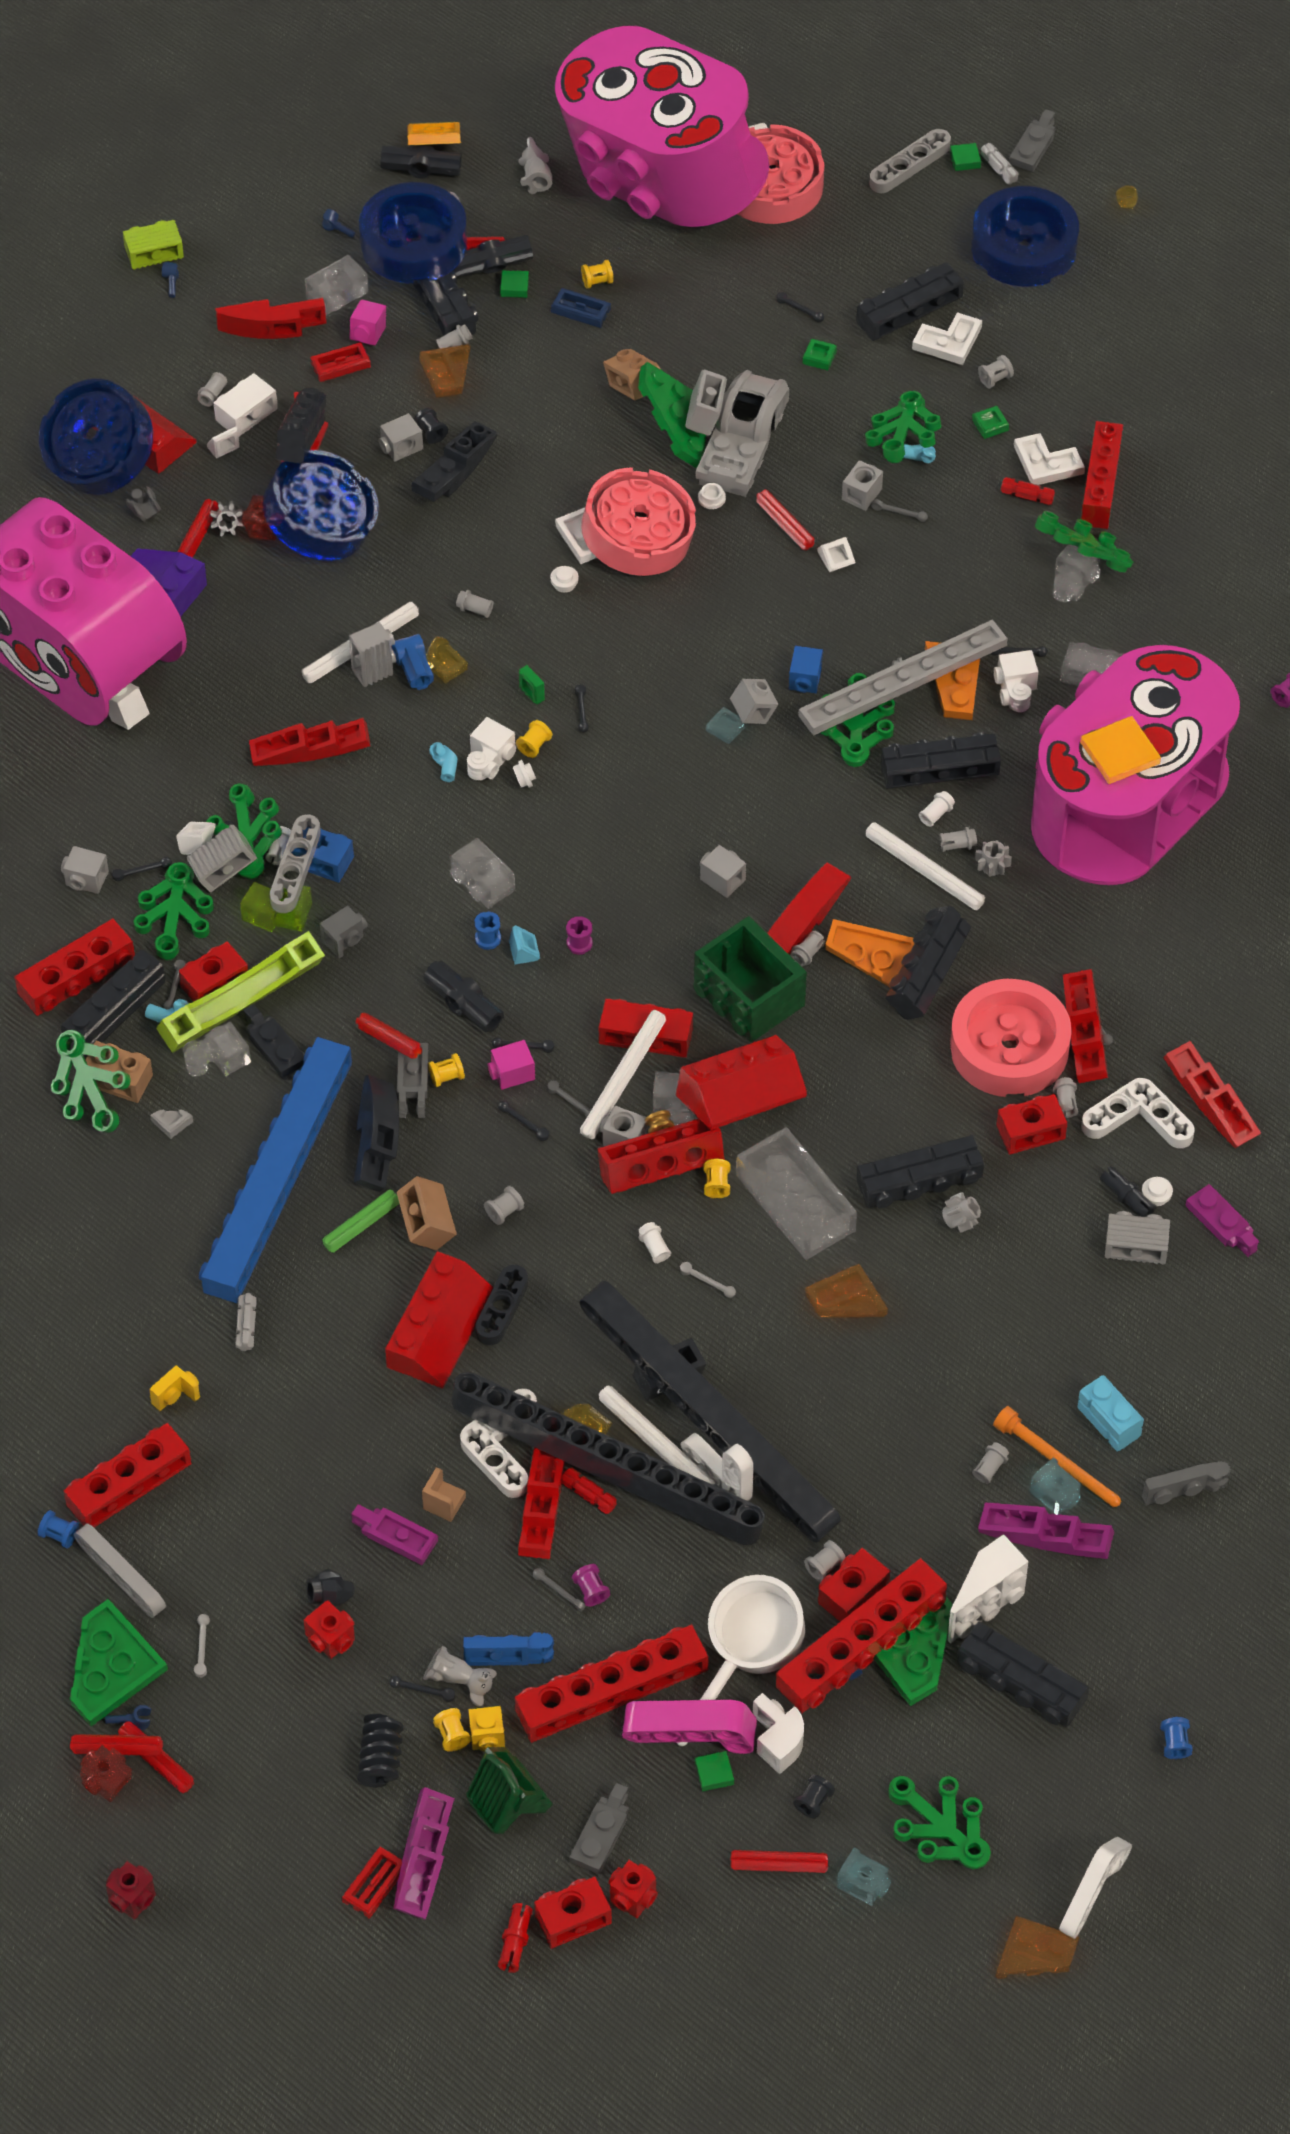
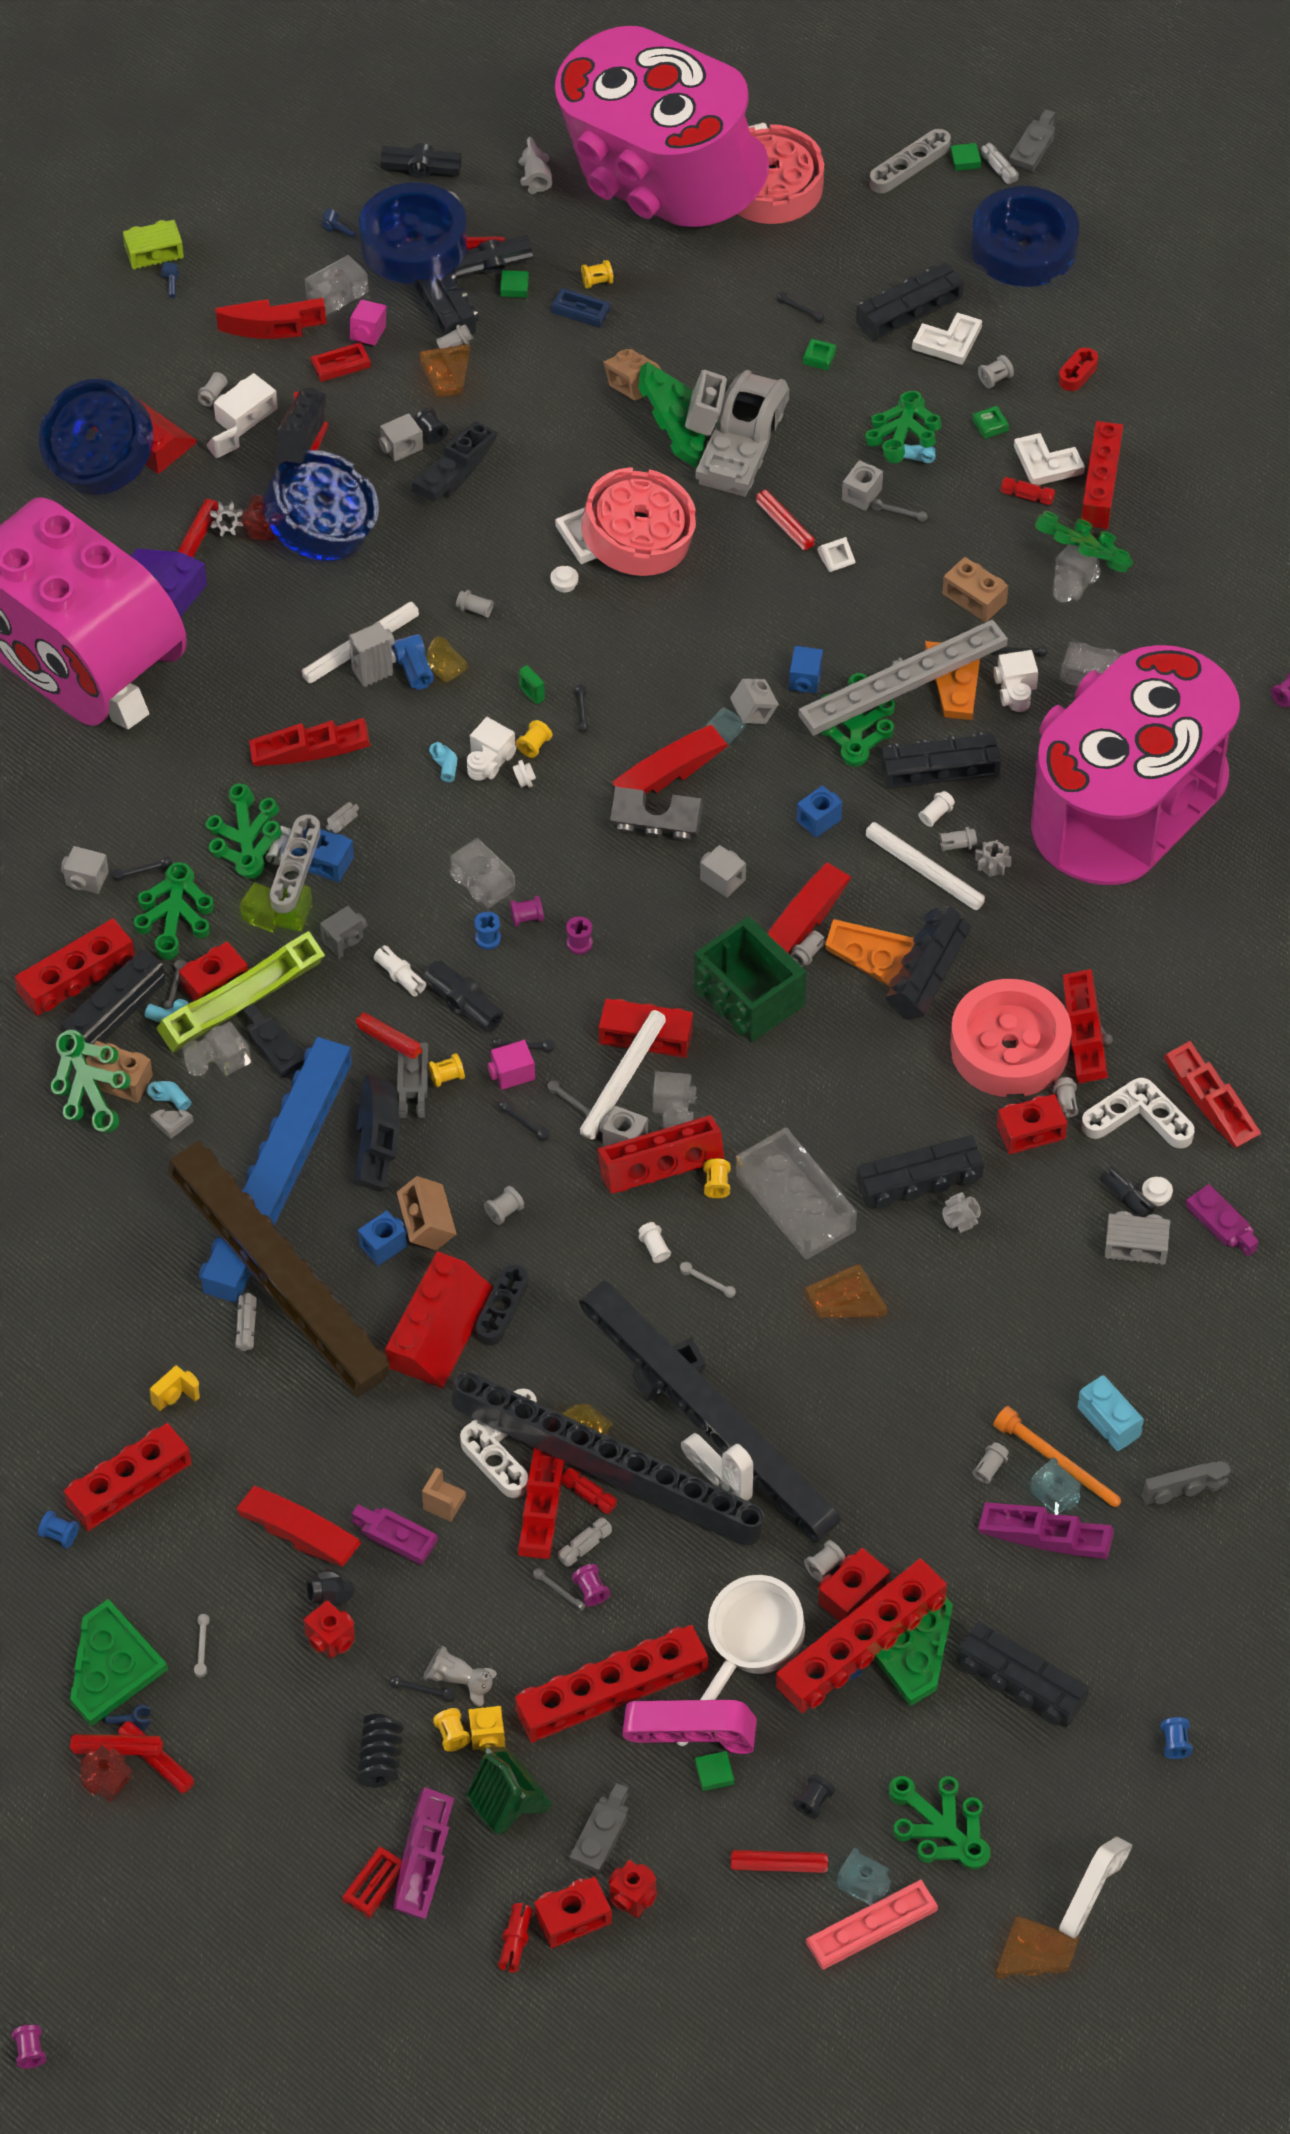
light grey beam [74,1523,166,1618] -> none
dark red brick [106,1861,156,1920] -> none
dark grey arm [126,486,161,522] -> none
white slope [176,822,215,855] -> none
light grey brick [187,825,257,893] -> none
bright green axle [323,1190,399,1253] -> none
light orange tile [408,122,461,145] -> none
blue hinge [464,1632,554,1666] -> none
medium azure slope [509,925,540,965] -> none
white axle [599,1385,715,1485] -> none
pearl gold bush [644,1110,675,1133] -> none
red slope [676,1035,807,1130] -> none
white plate [698,483,726,509] -> none
white brick [753,1693,804,1774] -> none
white slope [947,1534,1028,1643] -> none
light orange tile [1080,716,1161,784] -> none
clear yellow hinge [1116,185,1138,209] -> none
none -> magenta bush [11,2025,47,2069]
none -> medium azure arm [147,1081,192,1111]
none -> dark brown brick [168,1141,390,1398]
none -> red slope [236,1485,361,1567]
none -> light grey axle [326,802,359,833]
none -> blue brick [358,1211,407,1266]
none -> white pin [374,946,426,996]
none -> magenta bush [510,895,544,926]
none -> light grey axle [558,1518,612,1567]
none -> flat silver arch [610,787,703,841]
none -> red slope [612,724,728,794]
none -> blue brick [796,785,842,838]
none -> coral tile [806,1879,938,1970]
none -> medium nougat brick [942,557,1008,623]
none -> red beam [1059,347,1098,391]

